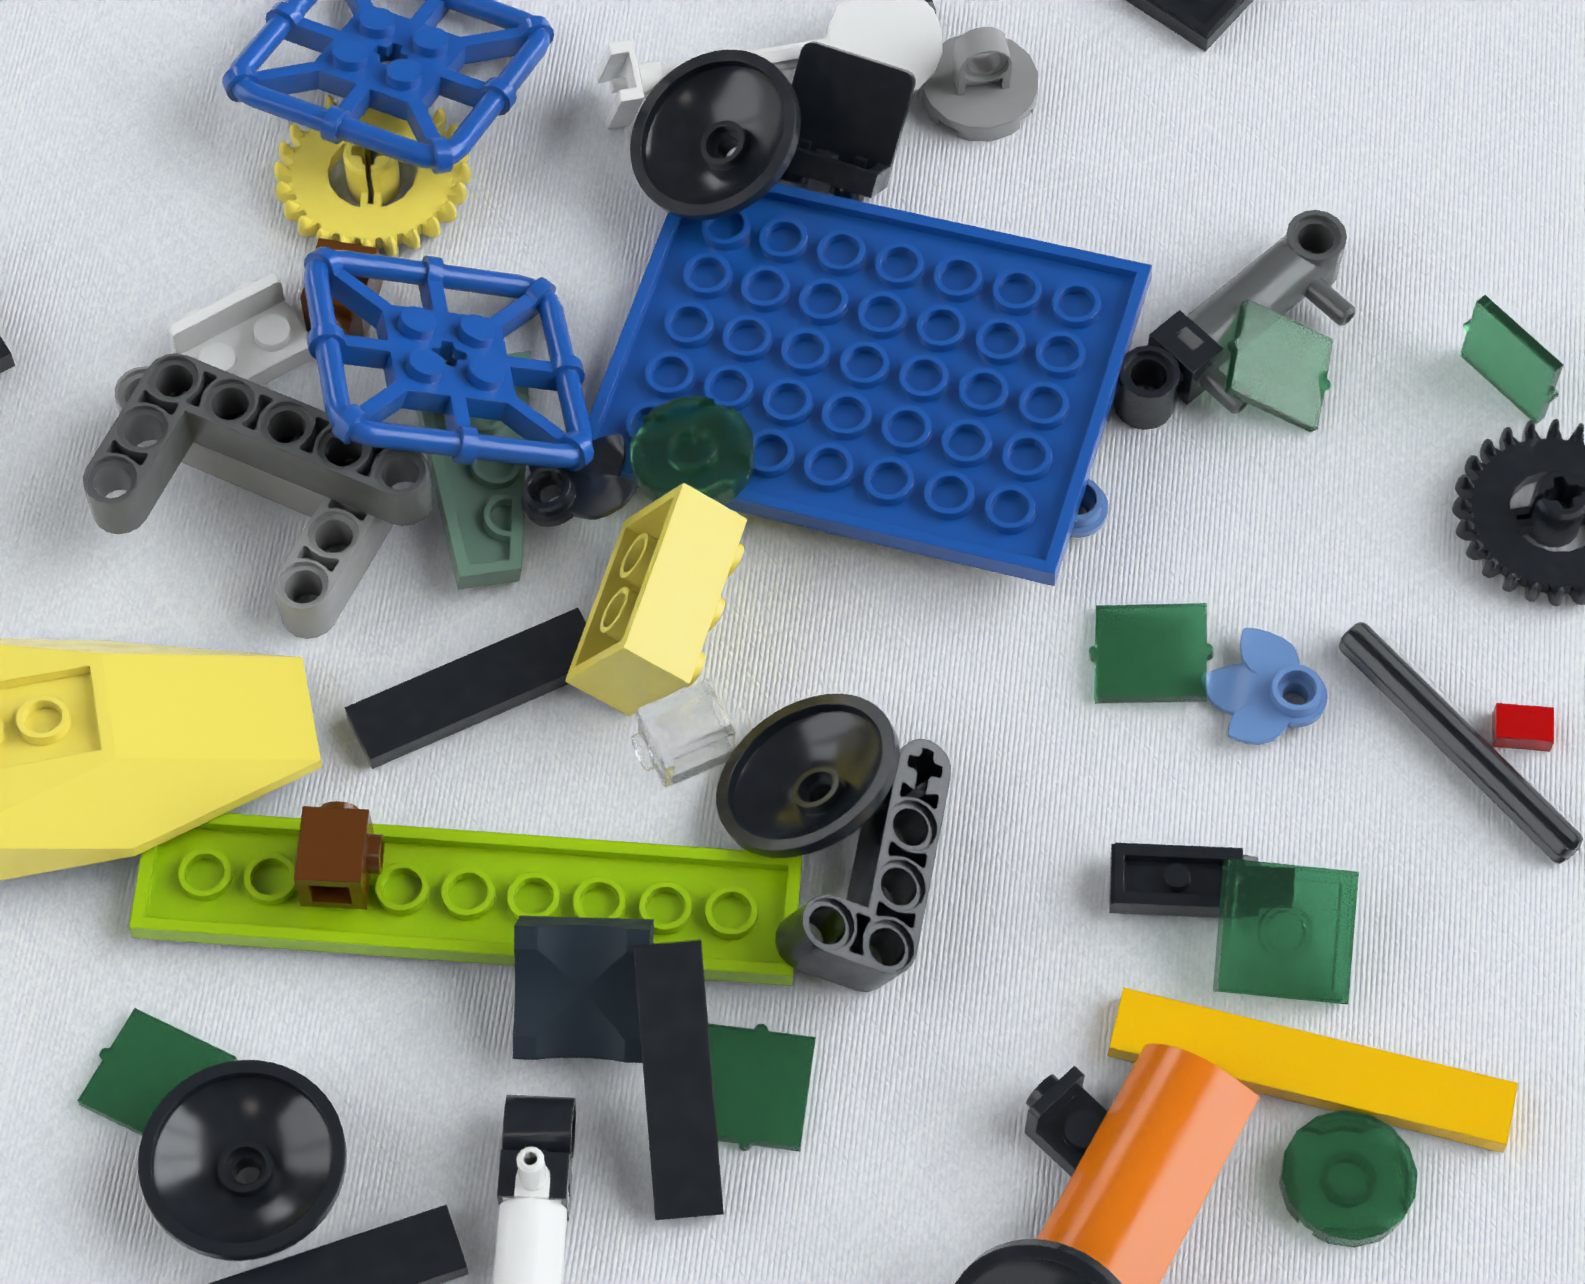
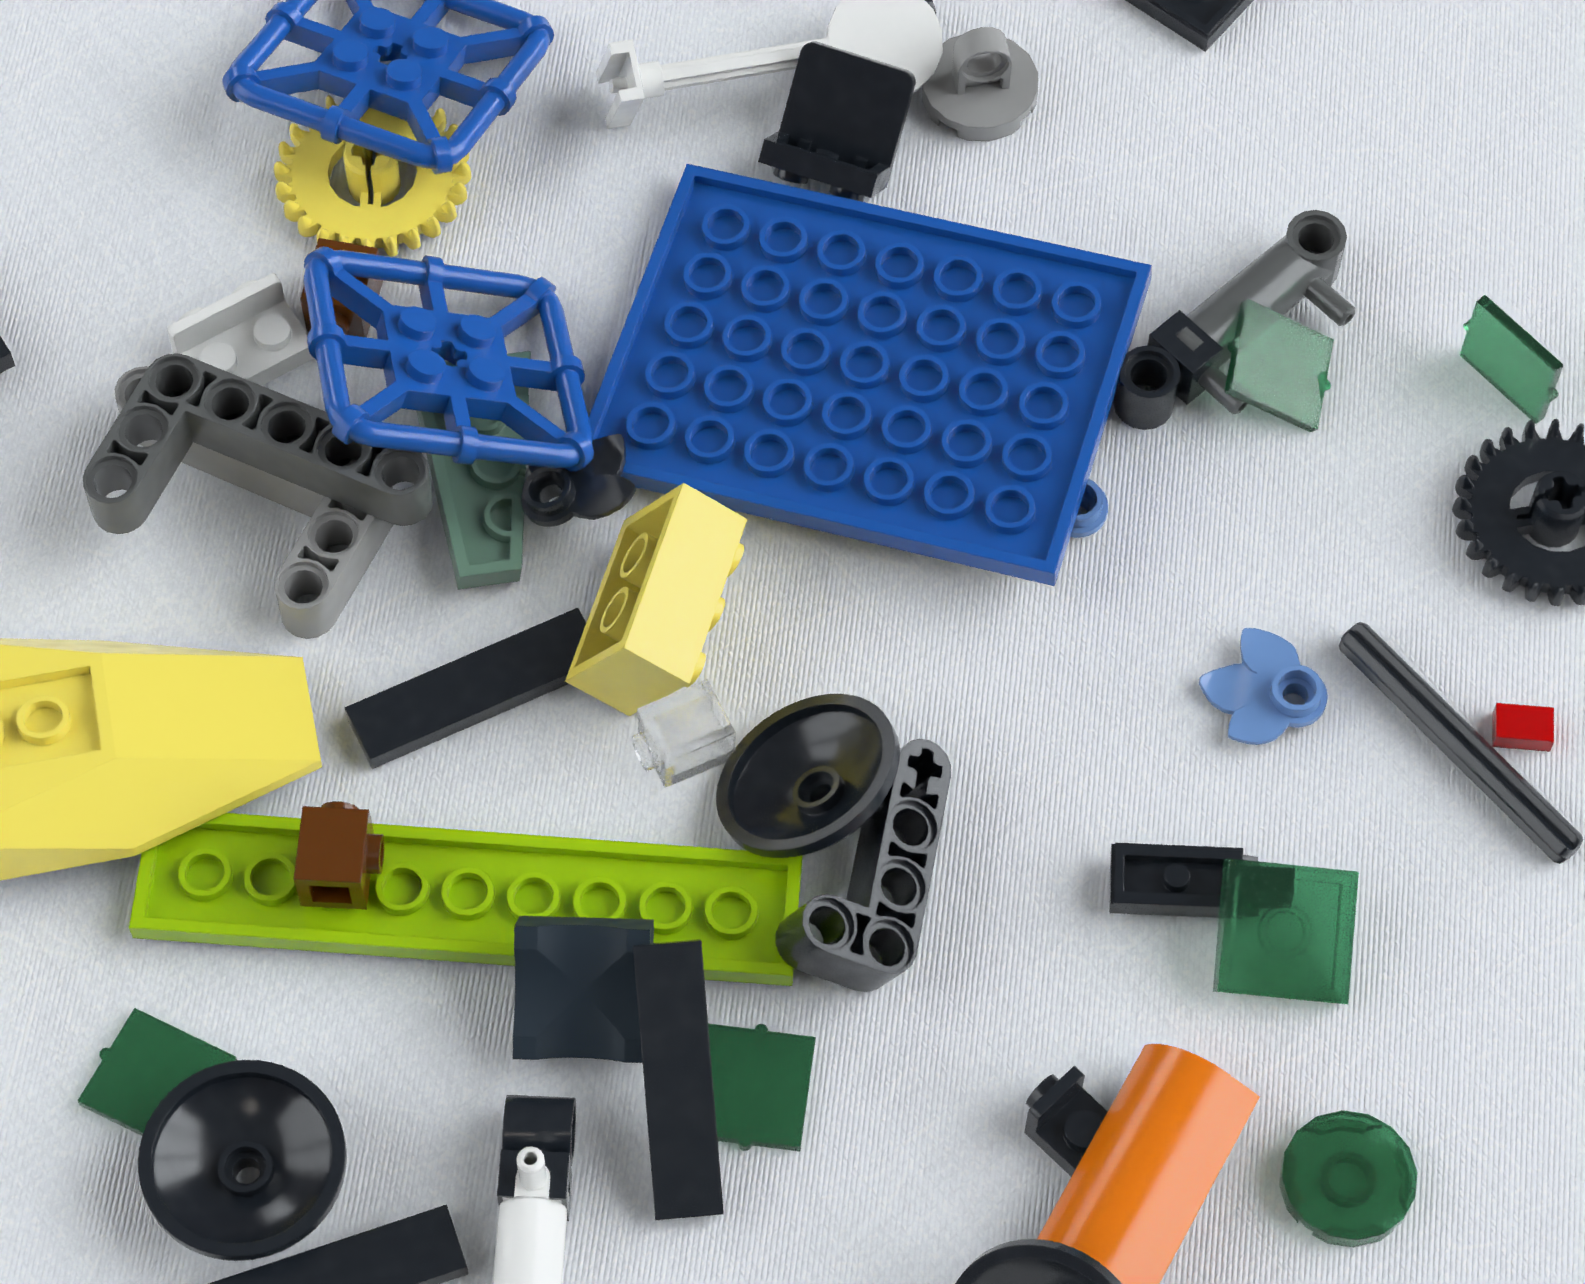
black dish [630,50,801,220] -> none
clear green tile [630,396,756,505] -> none
clear green piece [1089,603,1214,704] -> none
yellow tile [1107,987,1518,1153] -> none

